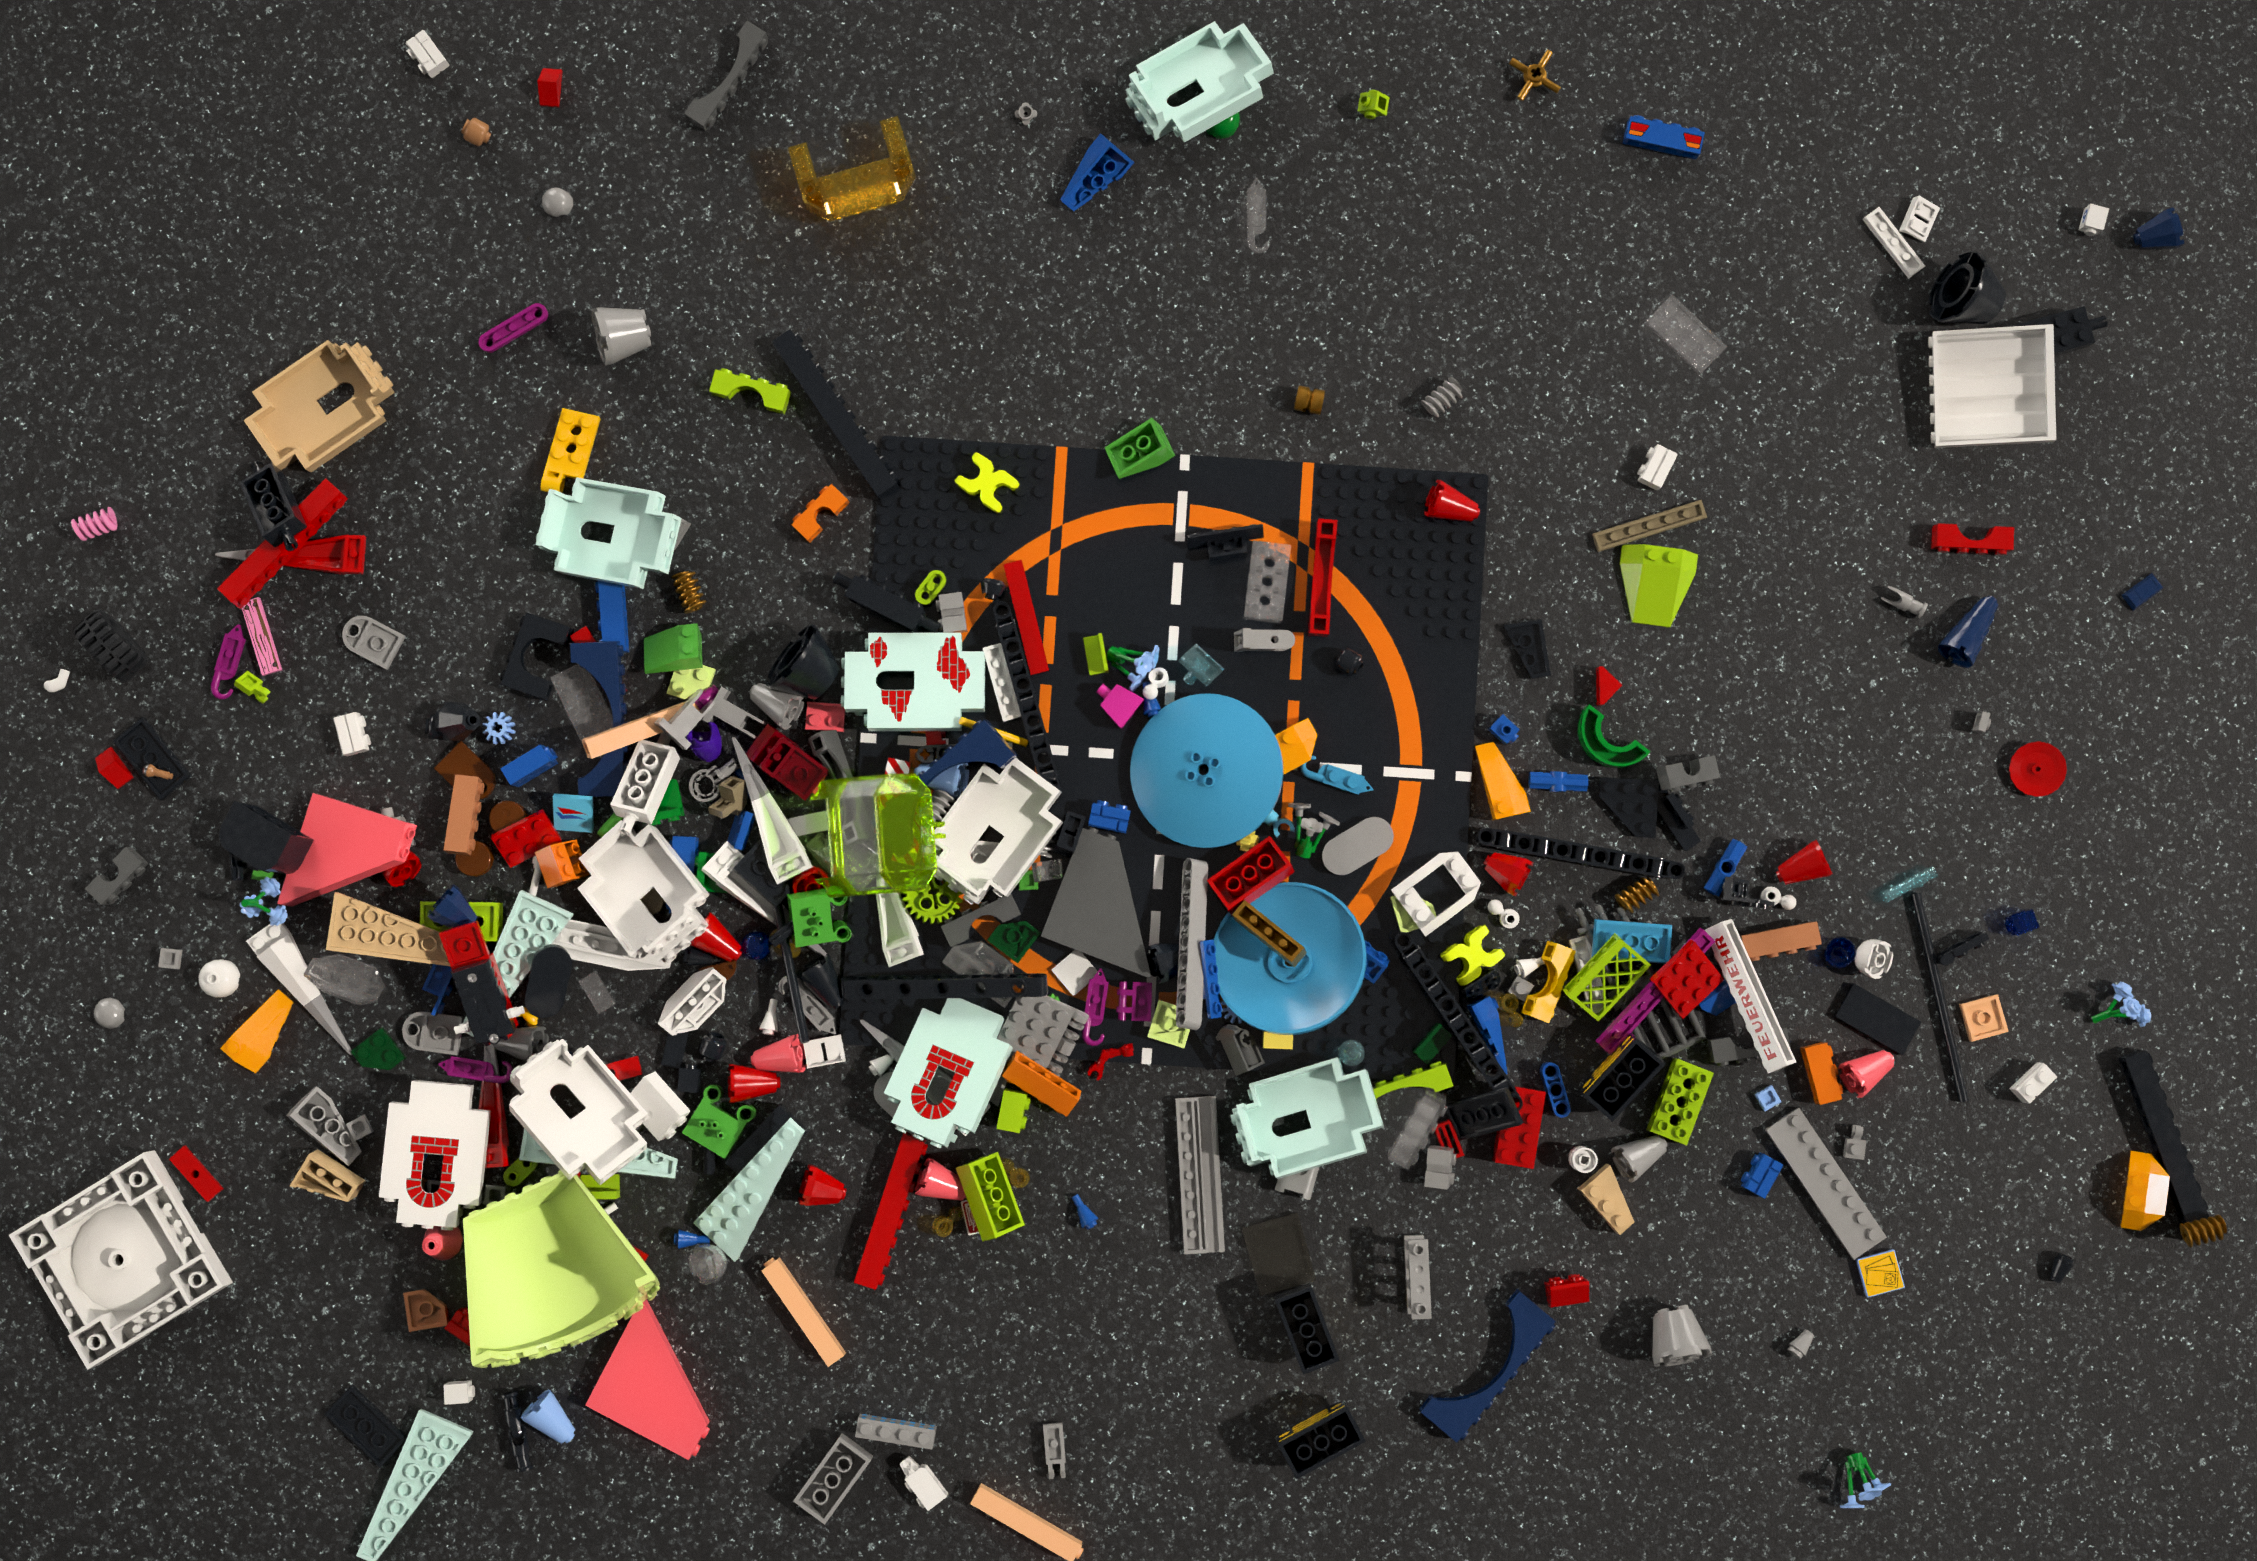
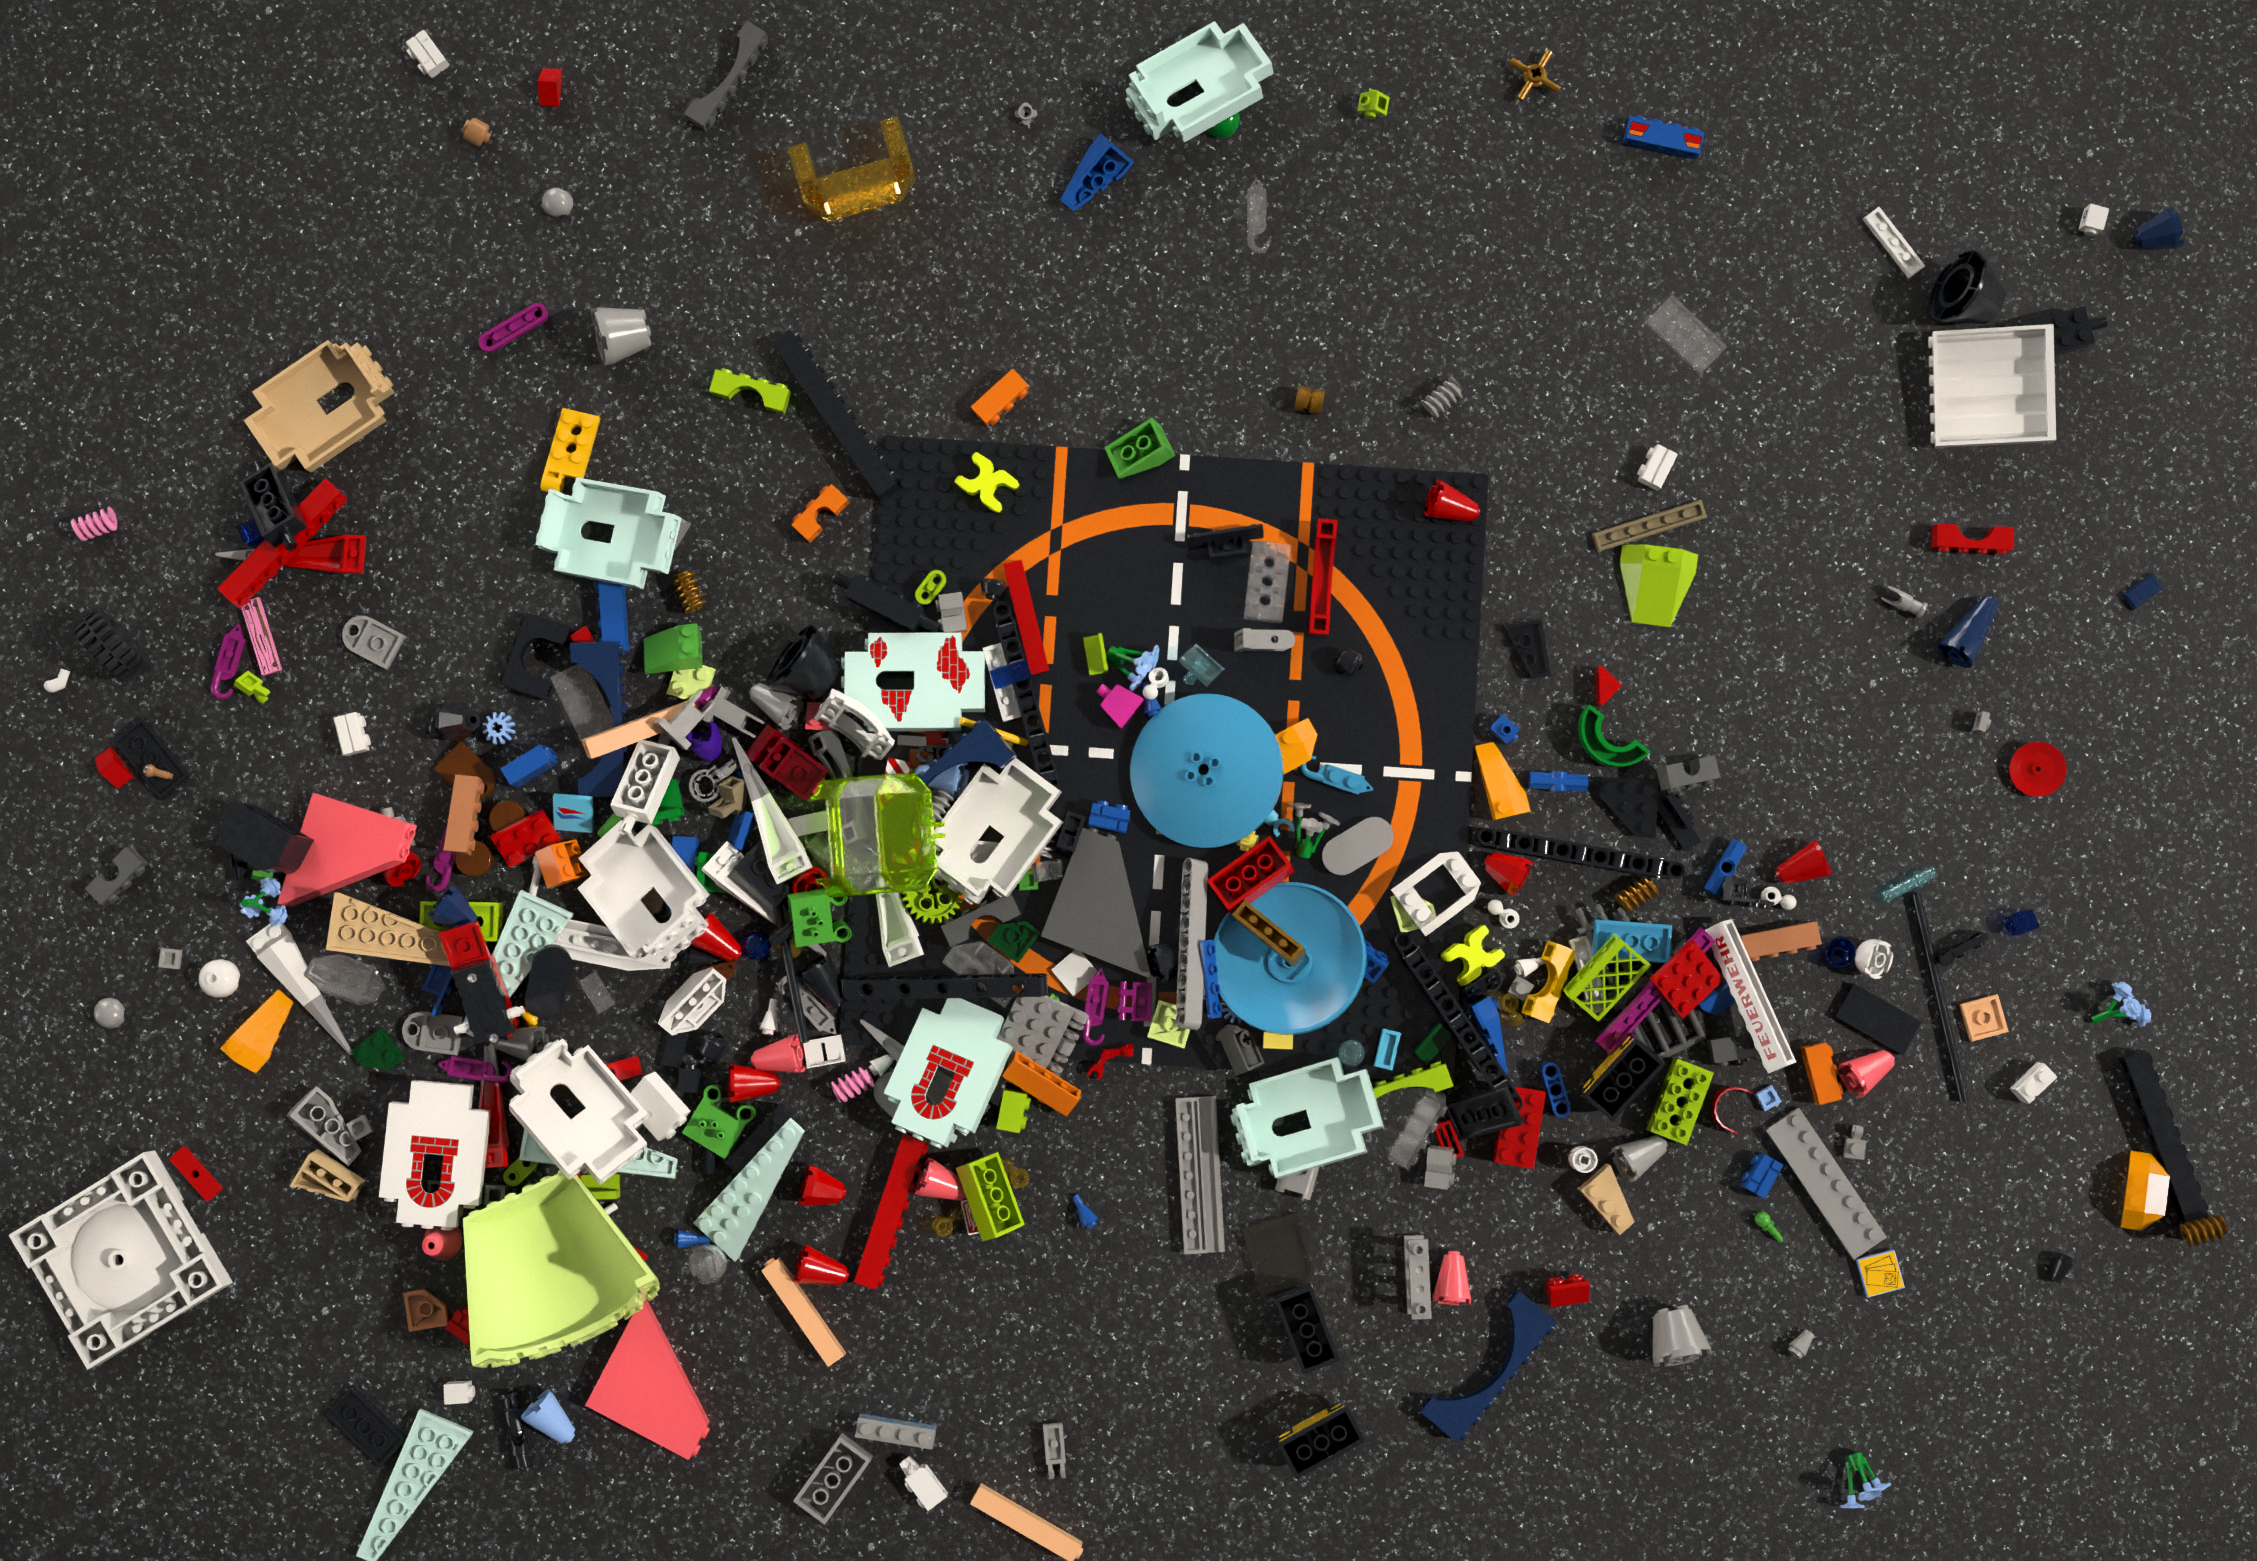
white piece [1899,196,1940,242] -> none
none -> clear blue brick [235,518,265,547]
none -> magenta plate [425,827,456,892]
none -> red cone [793,1244,849,1285]
none -> white wedge [814,689,895,760]
none -> bright pink piece [831,1067,875,1103]
none -> orange brick [971,369,1029,427]
none -> clear blue tile [989,659,1032,690]
none -> medium azure tile [1373,1028,1401,1070]
none -> coral cone [1432,1251,1471,1305]
none -> red piece [1710,1086,1751,1134]
none -> bright green bar [1755,1212,1783,1242]

